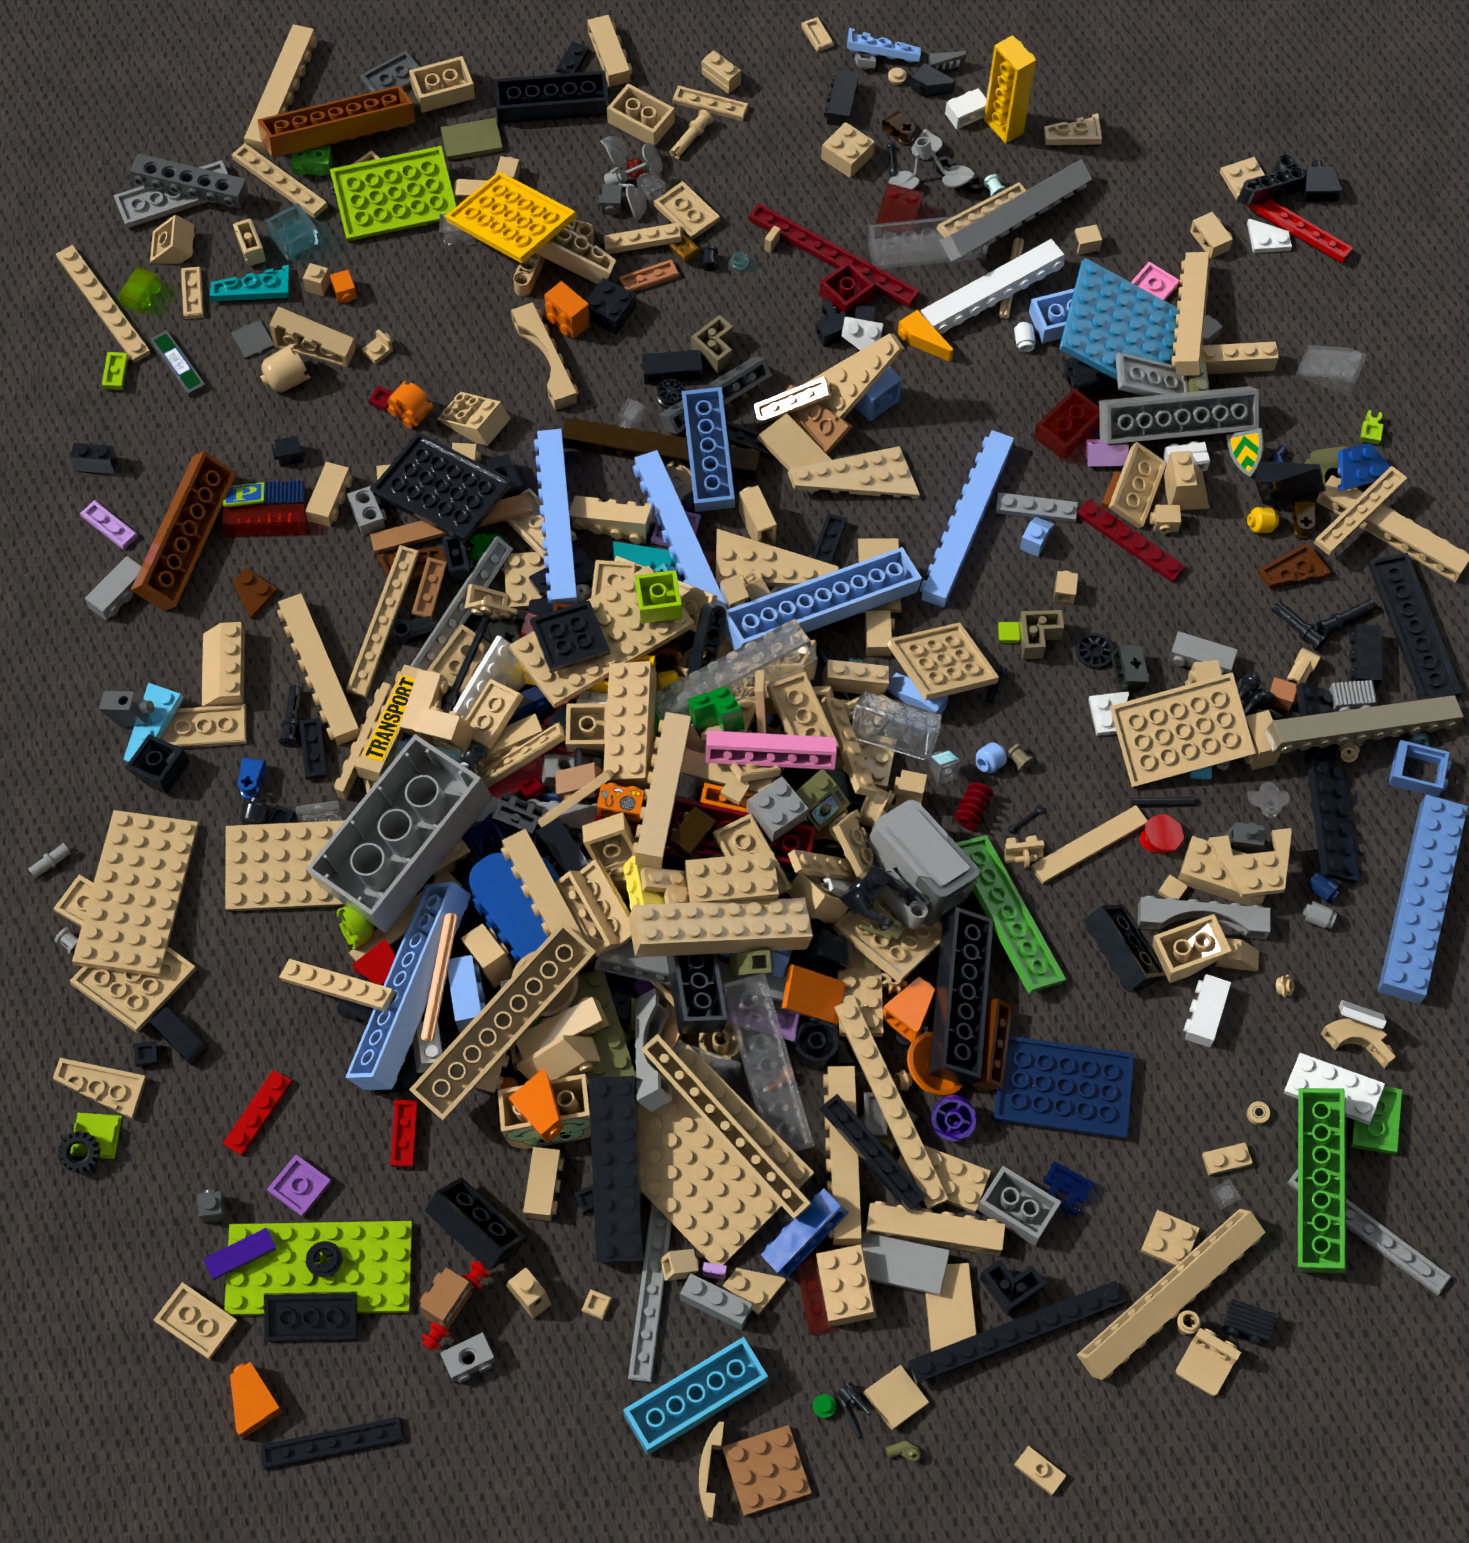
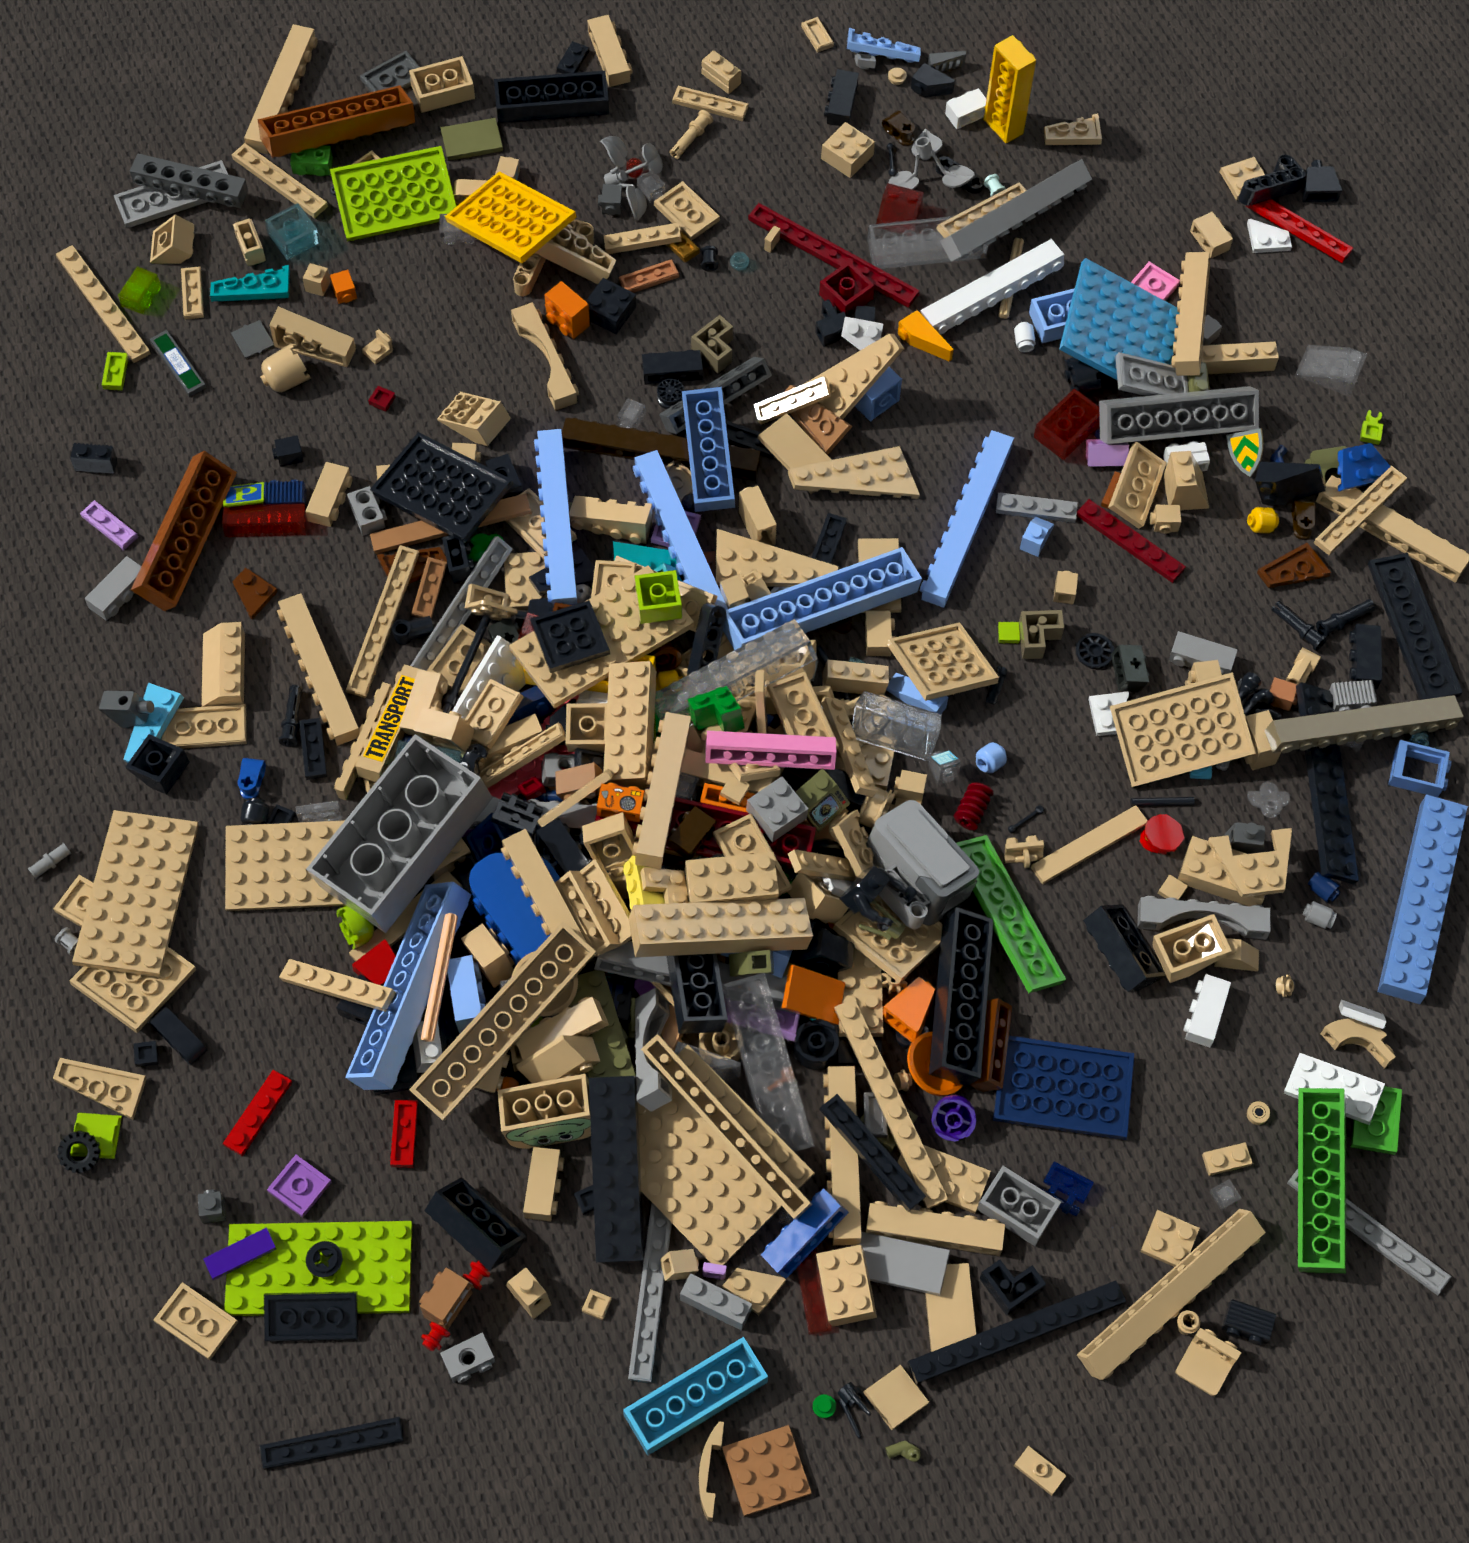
orange slope [230,1362,283,1439] -> none
orange brick [387,381,433,429] -> none
orange slope [508,1069,564,1143] -> none
tan brick [607,84,675,146] -> none
dark tan bush [1006,743,1033,771] -> none
tan panel [1075,225,1102,255] -> none
tan plate [1339,742,1360,762] -> none

